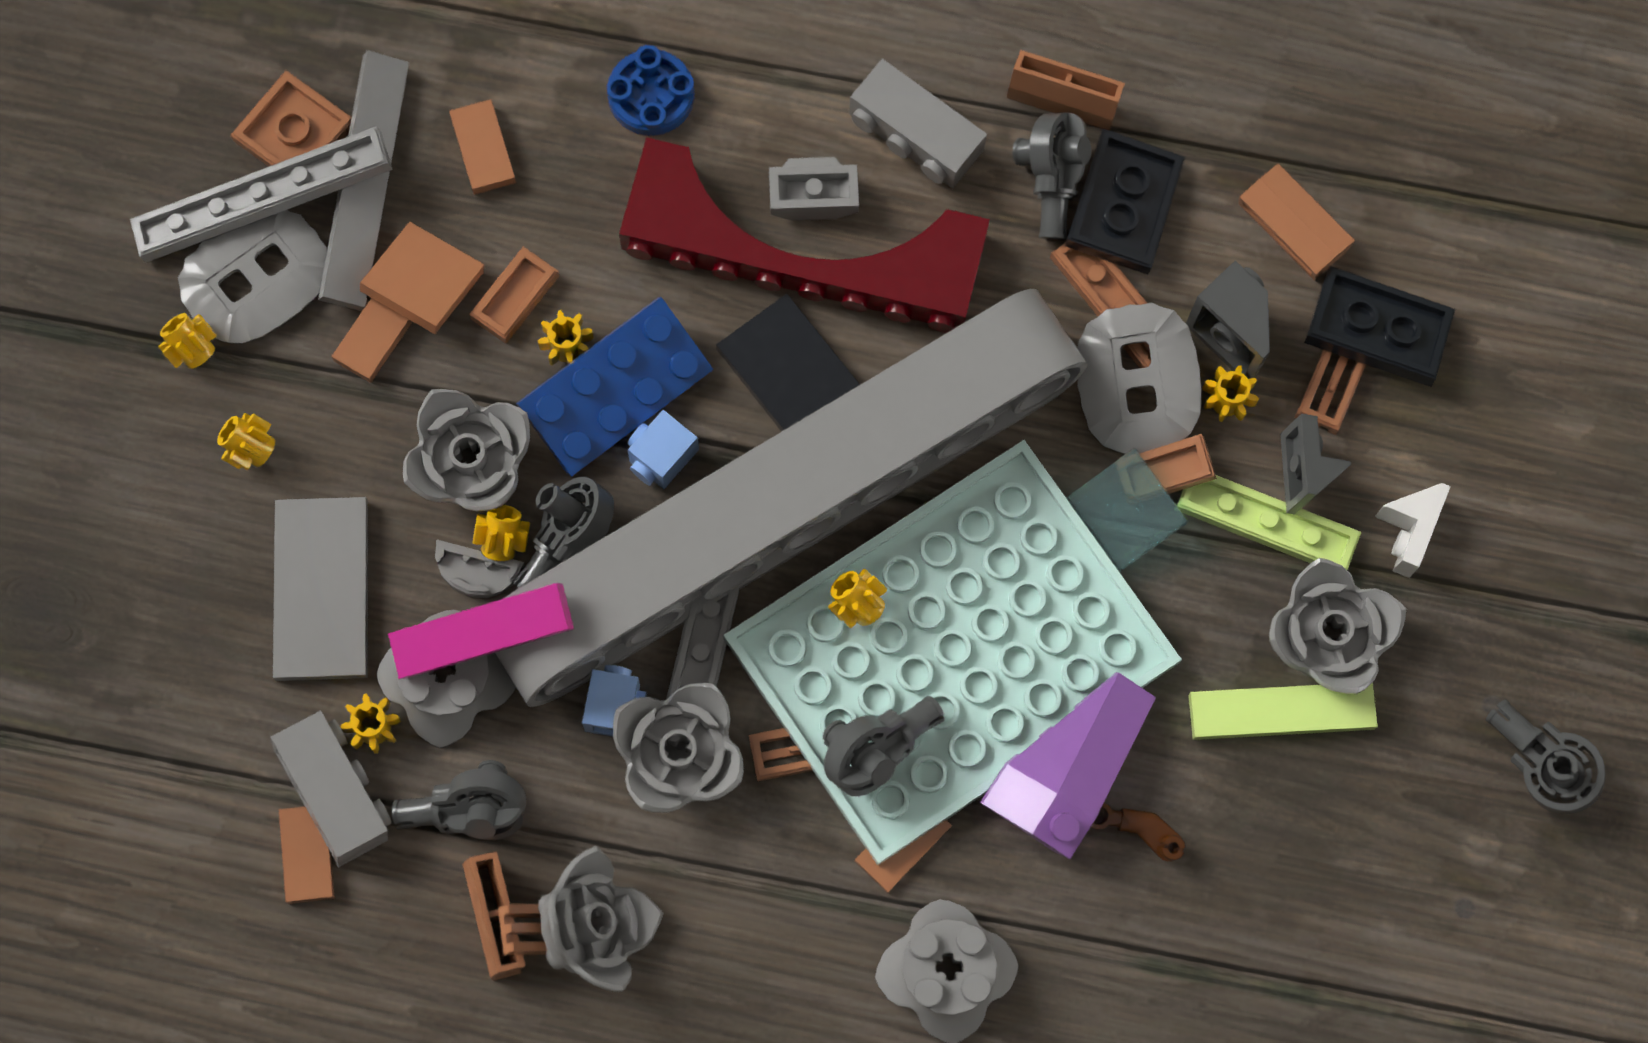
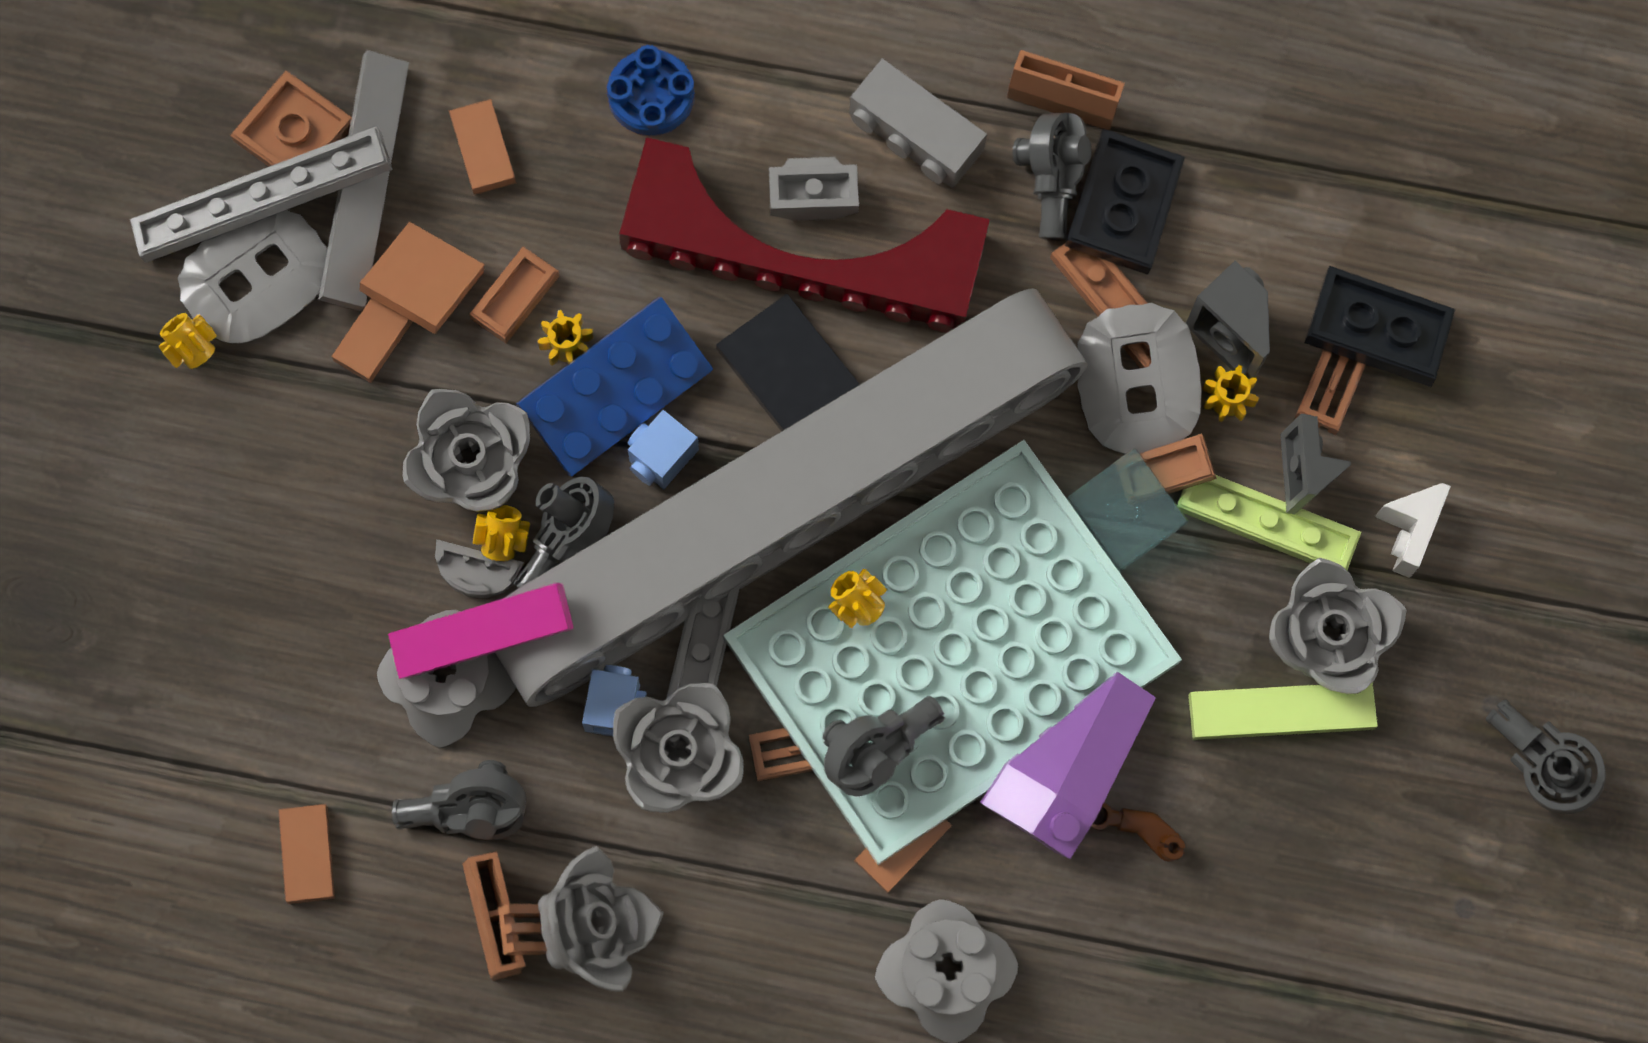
yellow gear [217,413,275,470] -> none
light grey brick [270,711,392,867] -> none
light grey tile [273,497,368,681] -> none
yellow gear [340,693,401,754] -> none
nougat piece [1238,164,1355,281] -> none

